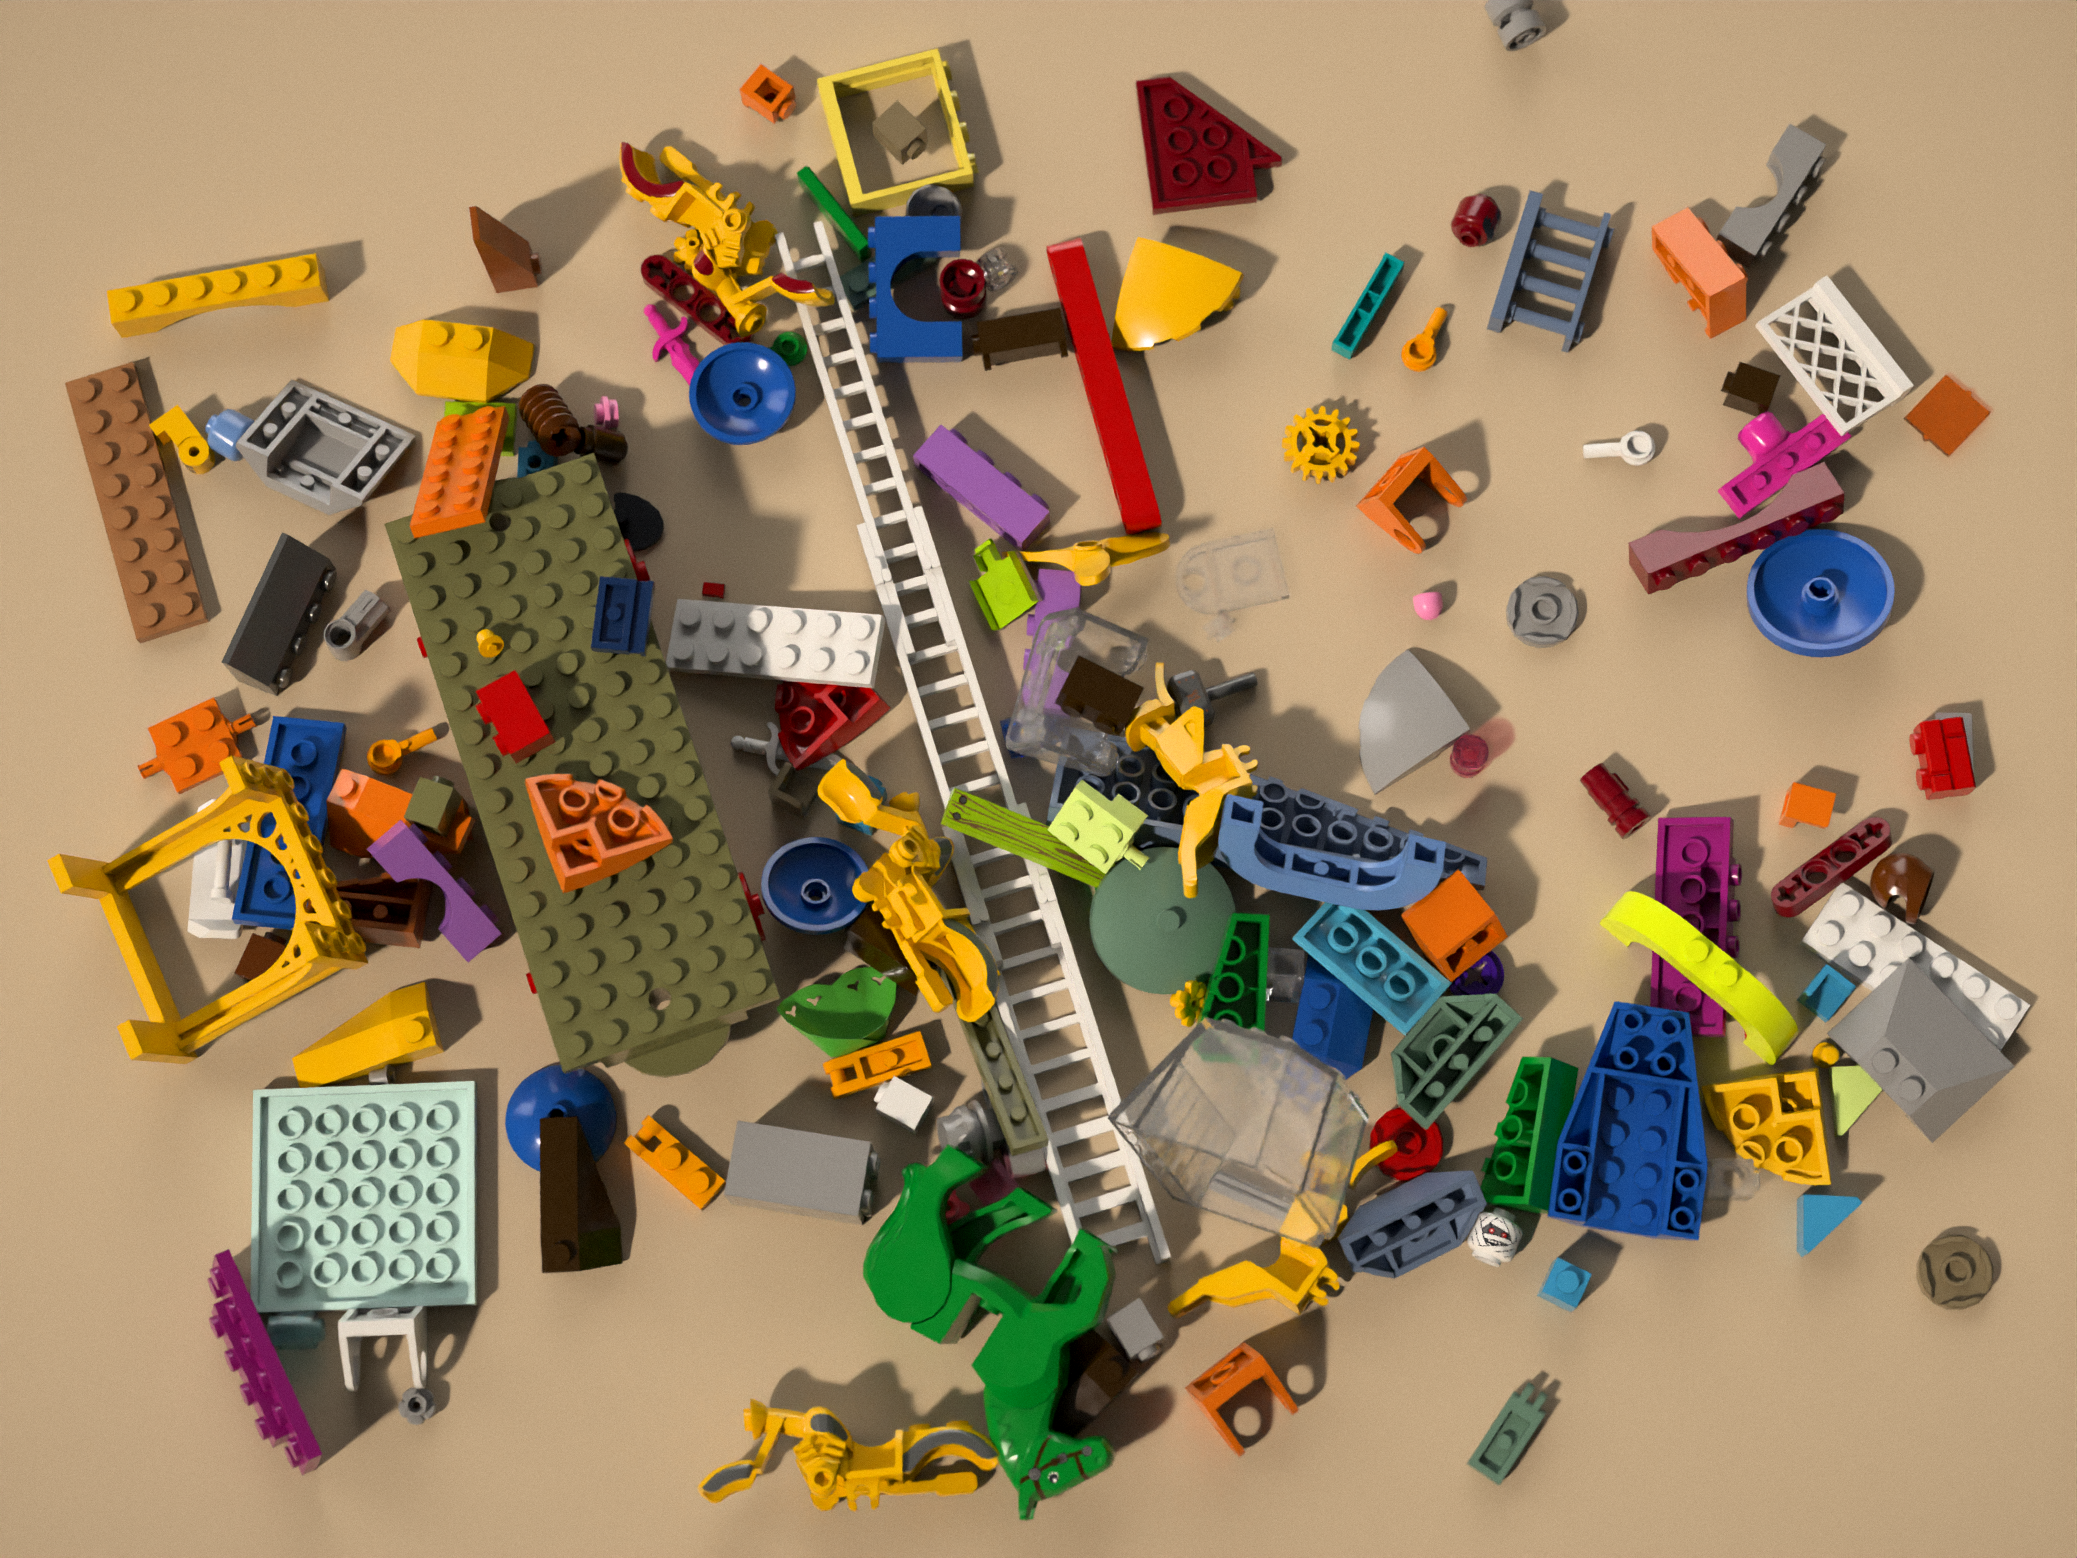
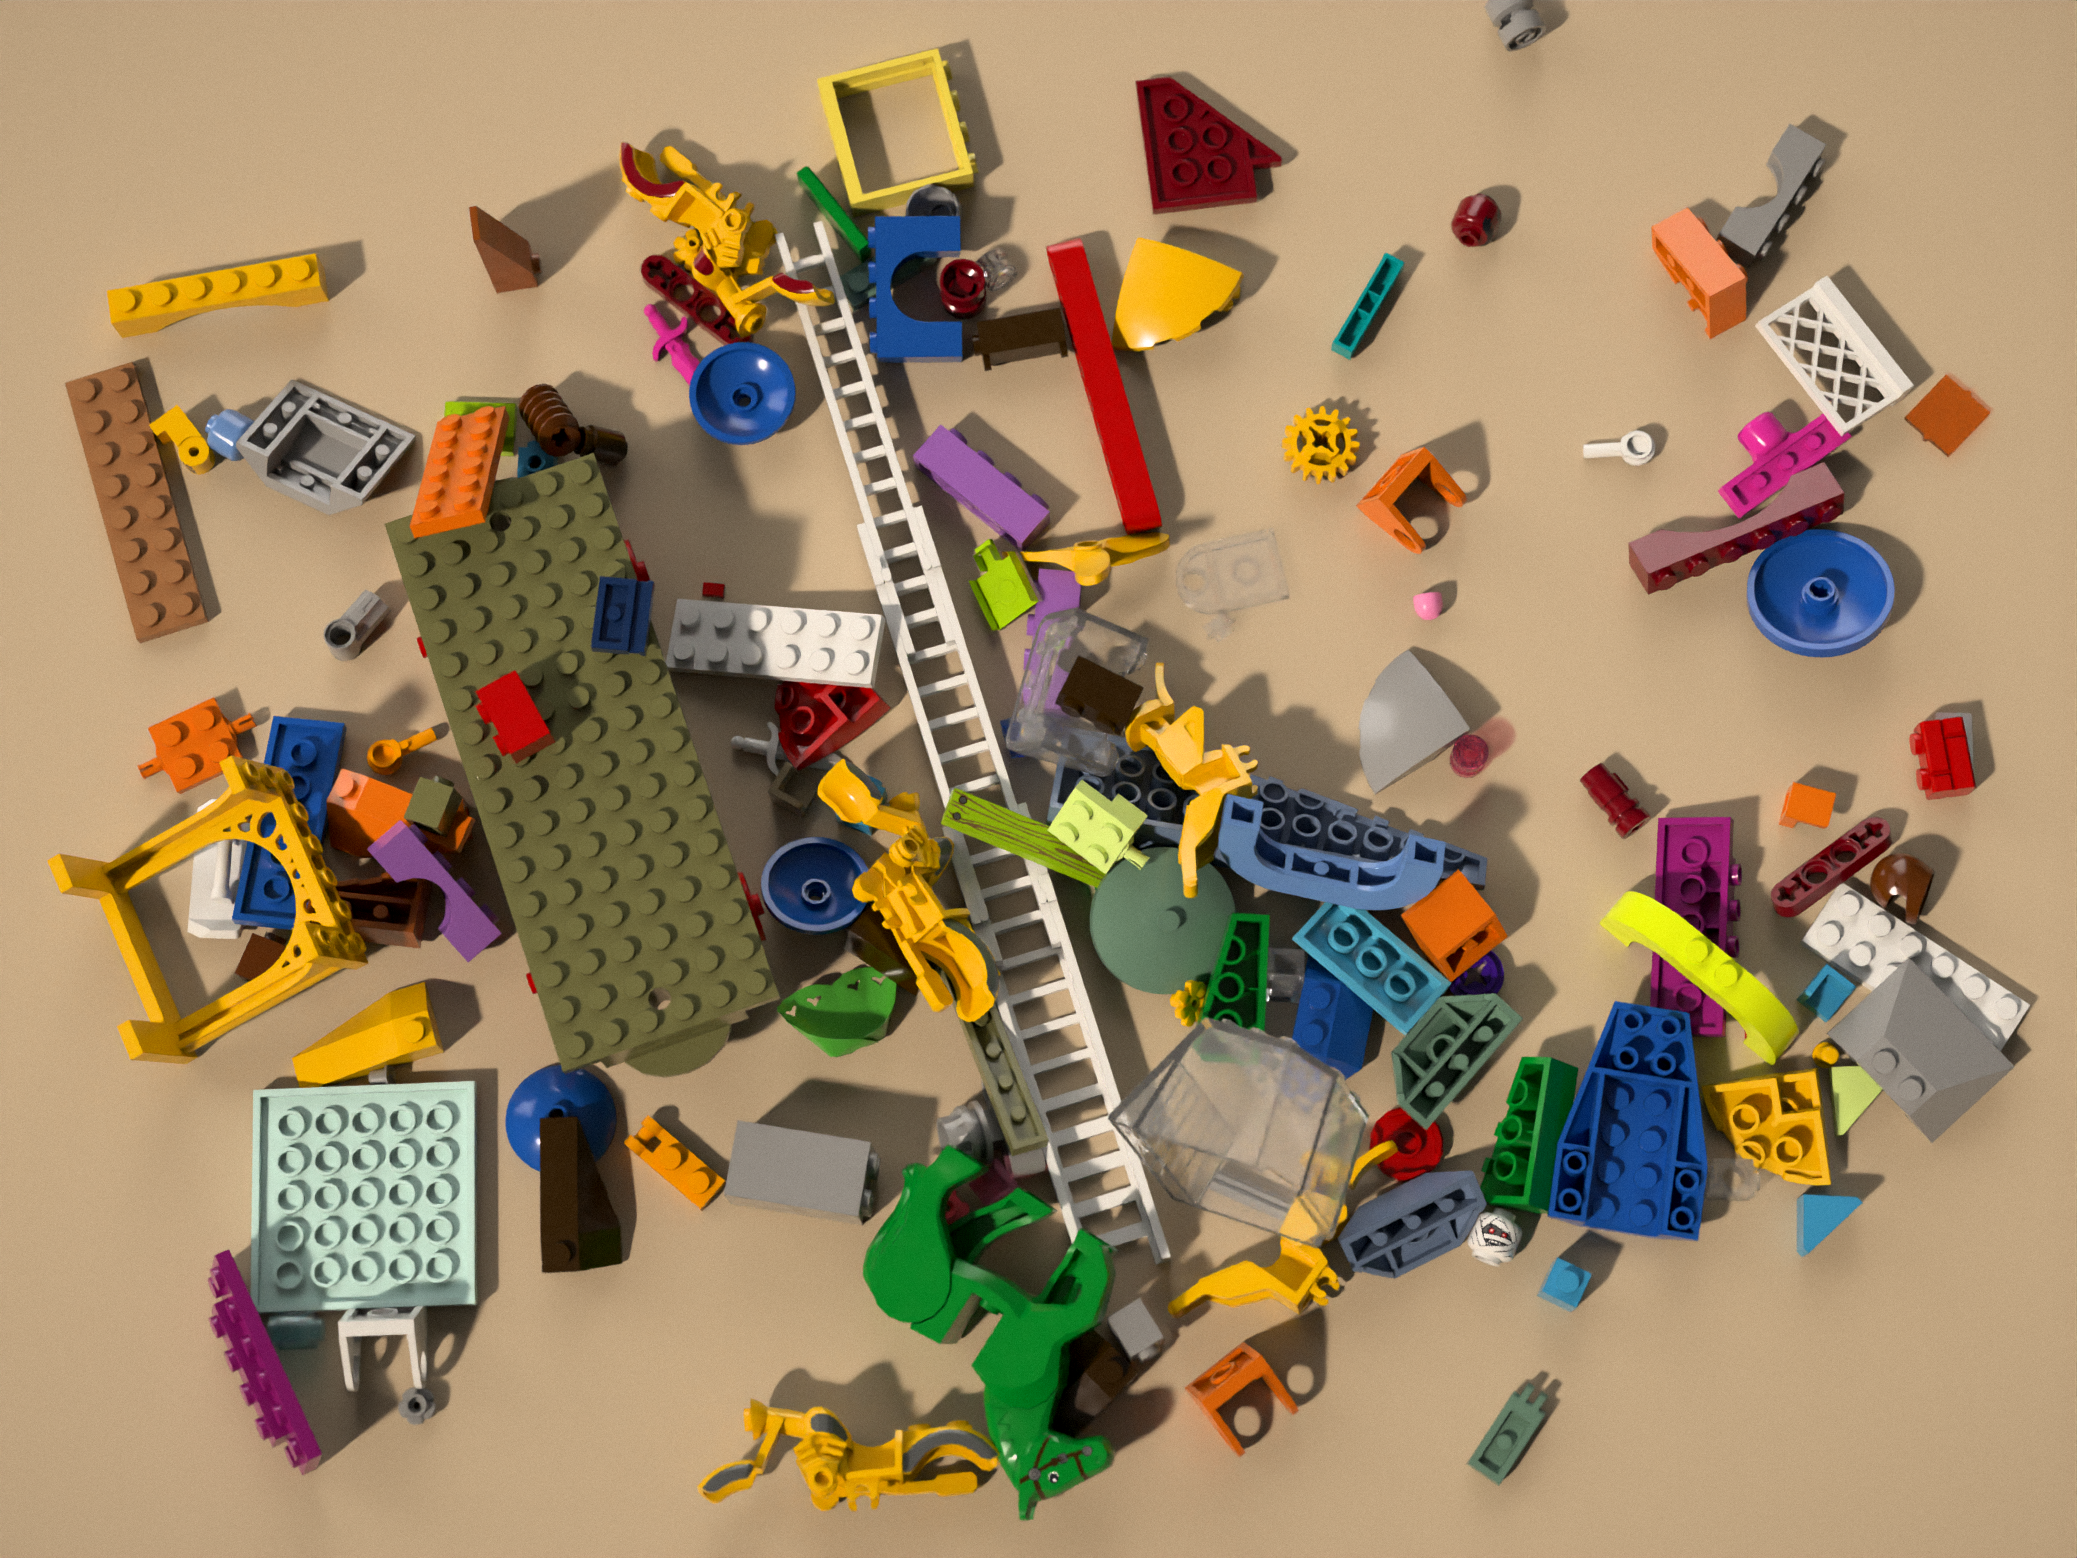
dark grey slope [222,533,337,696] -> none
yellow wedge [390,319,535,403] -> none
yellow piece [476,629,504,658] -> none
orange brick [525,774,673,894] -> none
bright pink plate [594,396,619,429] -> none
black piece [614,492,664,552] -> none
orange brick [739,64,796,124] -> none
green plate [768,332,807,366] -> none
light orange plate [823,1031,932,1100] -> none
dark tan brick [872,100,928,165] -> none
white brick [874,1076,934,1135] -> none
dark grey piece [1167,670,1258,727] -> none
light orange plate [1401,307,1448,372] -> none
sand blue fence [1487,190,1614,353] -> none
light grey tile [1506,576,1579,648] -> none
dark brown brick [1721,362,1780,417] -> none
dark tan tile [1916,1234,1994,1310] -> none

